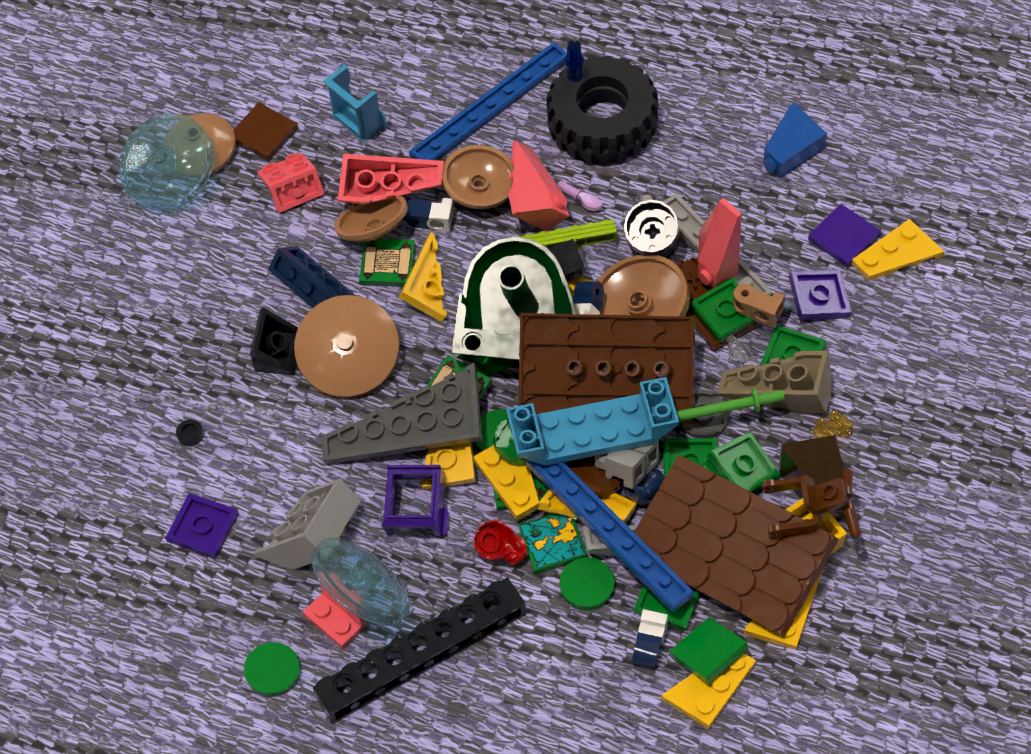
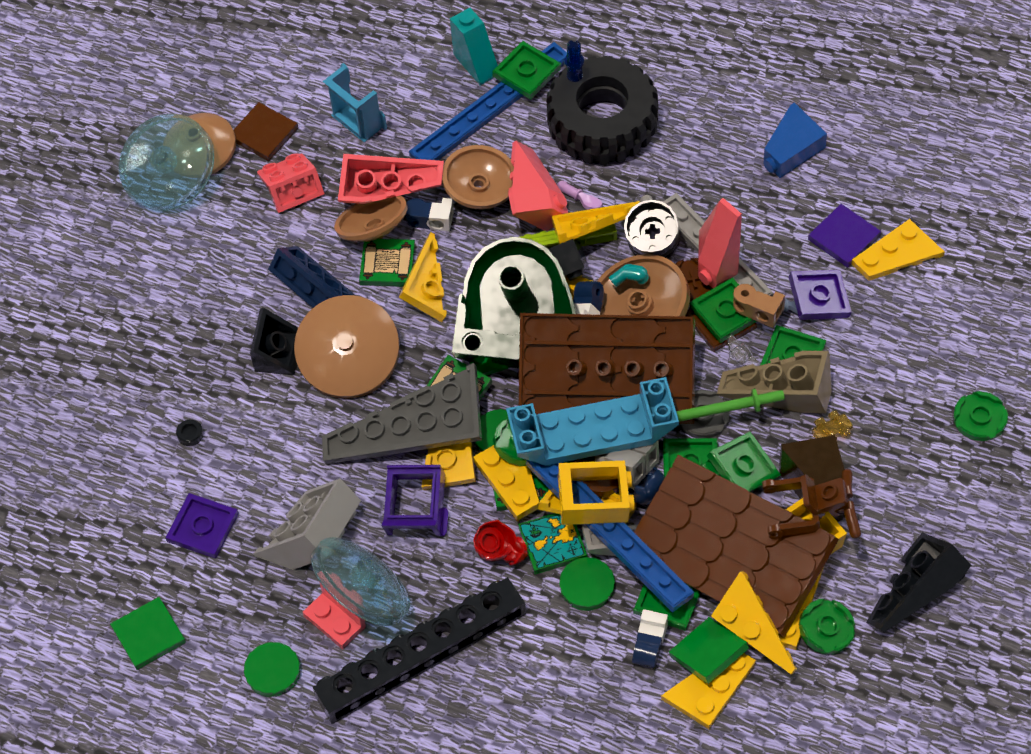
none -> green tile [110,597,186,670]
none -> teal slope [450,7,498,86]
none -> green tile [492,41,561,100]
none -> yellow wing [552,201,640,244]
none -> yellow window [558,460,634,525]
none -> teal arm [608,264,649,287]
none -> yellow wing [711,571,797,674]
none -> green tile [798,599,855,655]
none -> black wedge [866,532,972,633]
none -> green tile [953,391,1008,441]

